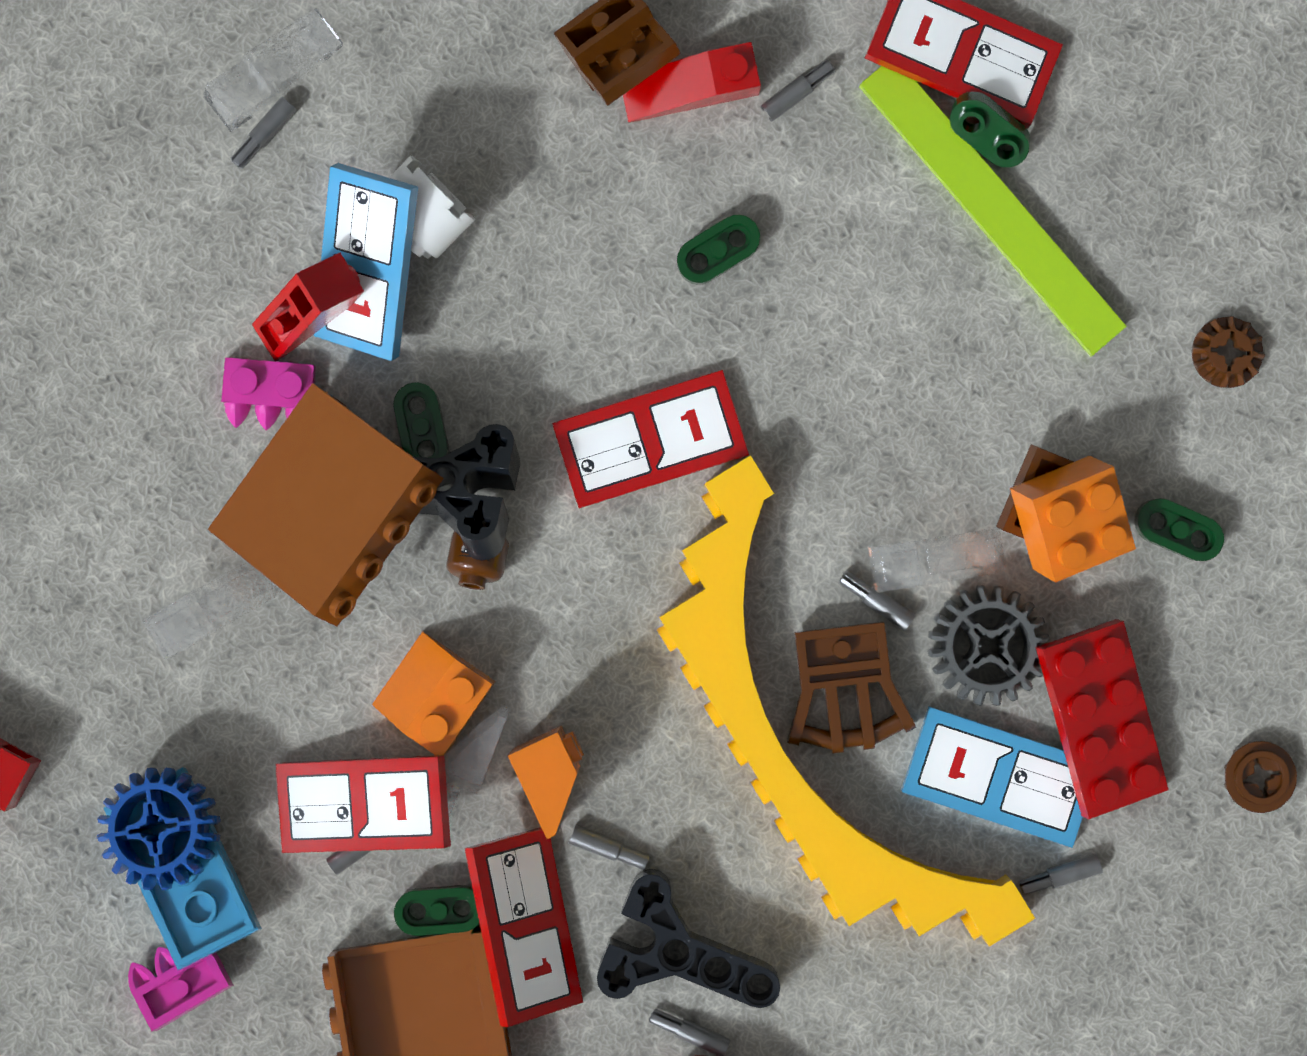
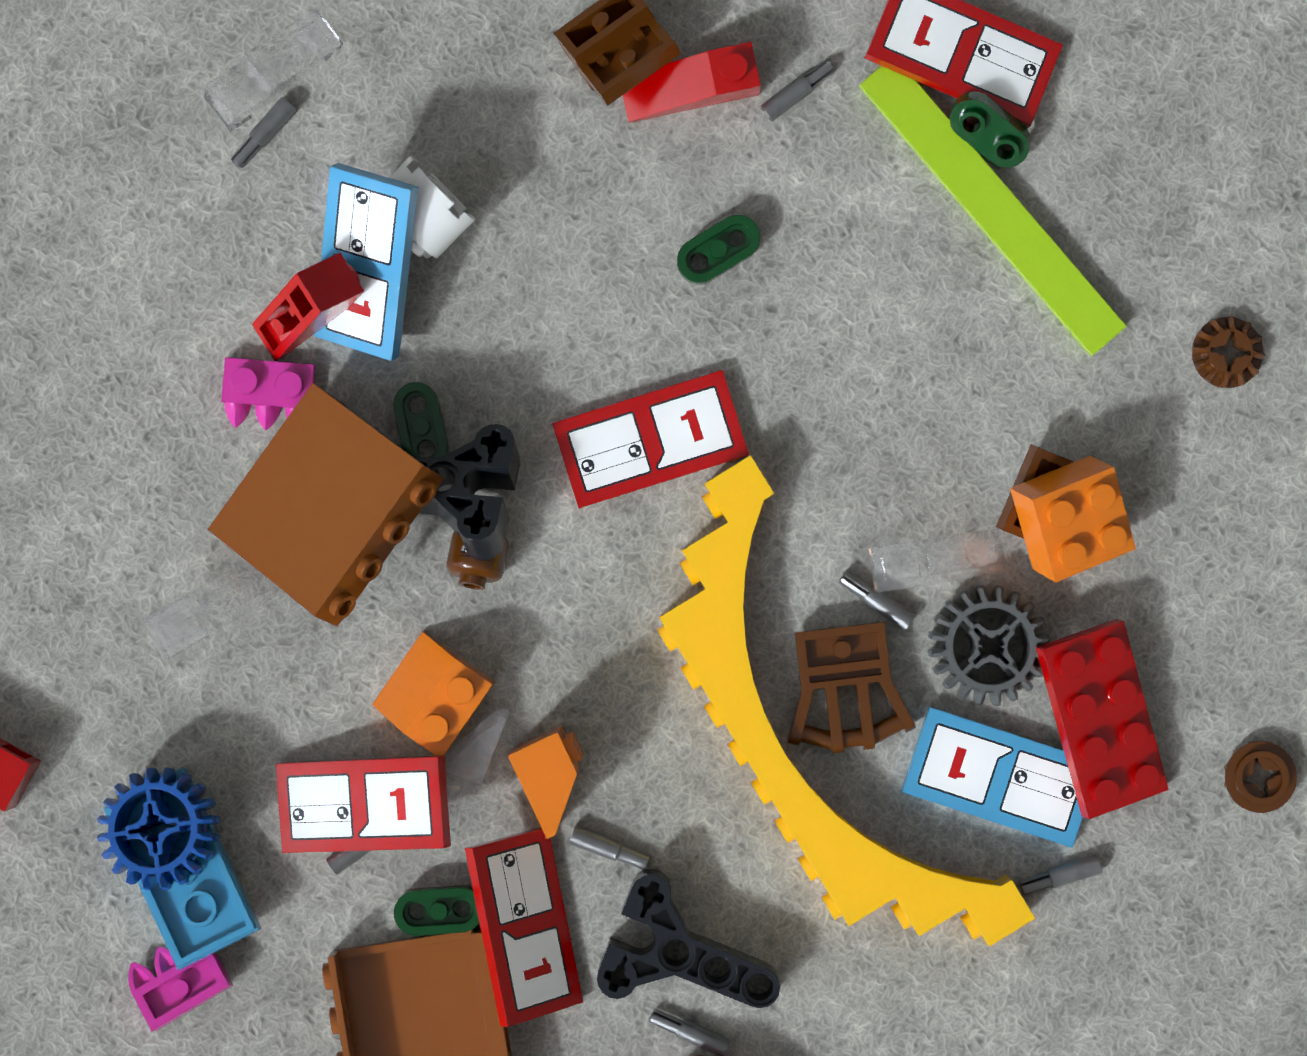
dark green plate [1134,498,1224,561] -> none

